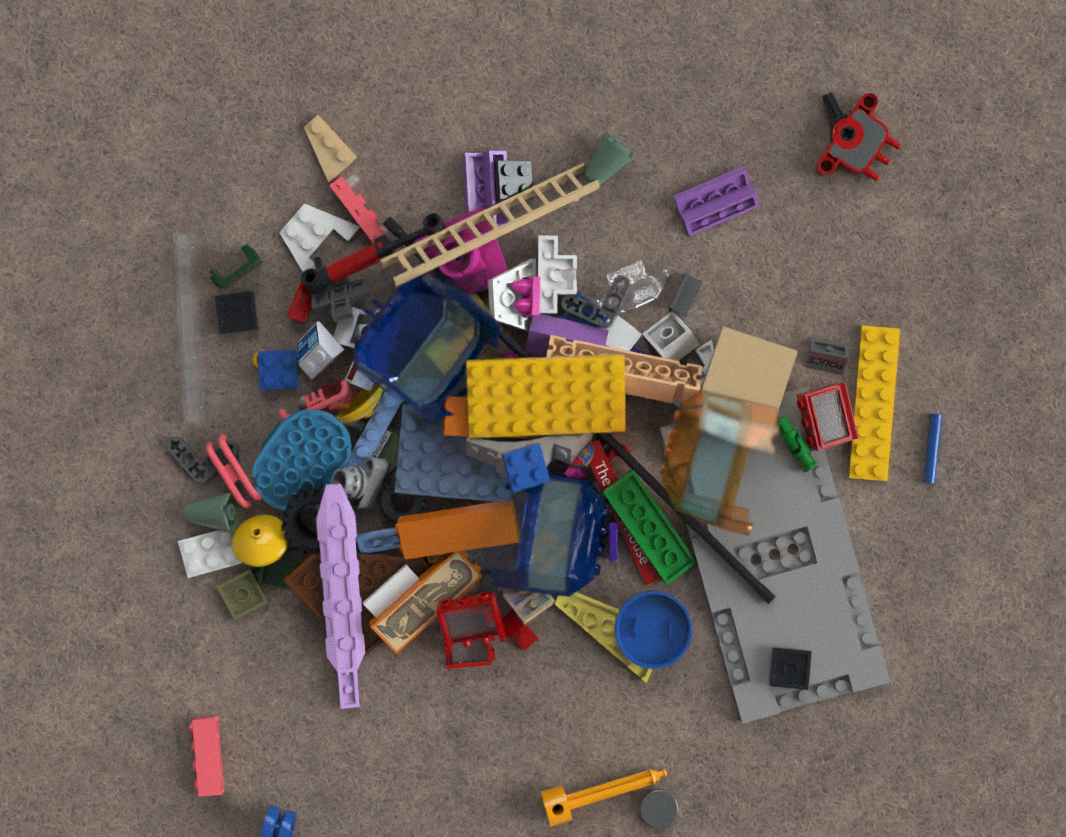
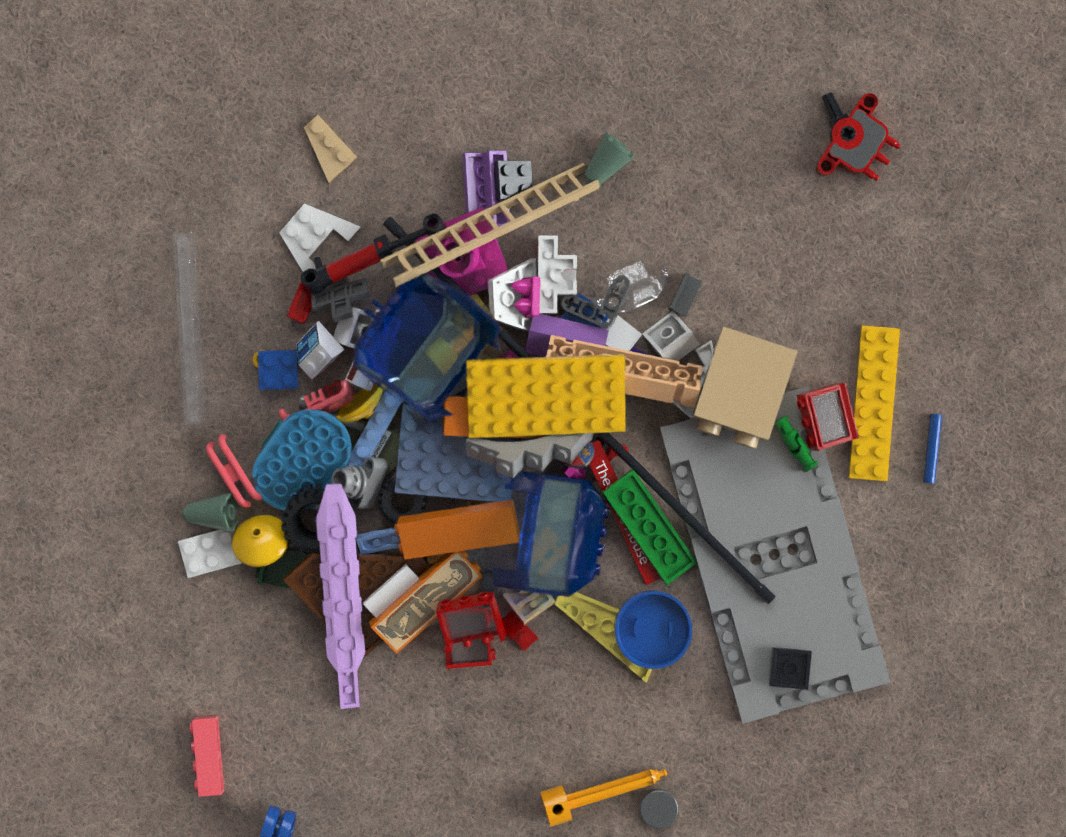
dark grey beam [166,436,239,483] -> none
dark green panel [209,244,263,289] -> none
black plate [215,291,259,335] -> none
olive plate [217,568,269,621] -> none
coral piece [330,174,390,244] -> none
blue plate [501,443,550,492] -> none
dark purple tile [608,521,618,562] -> none
clear orange windscreen [659,390,779,536] -> none
medium lavender slope [673,166,759,237] -> none
dark grey panel [805,338,849,375] -> none

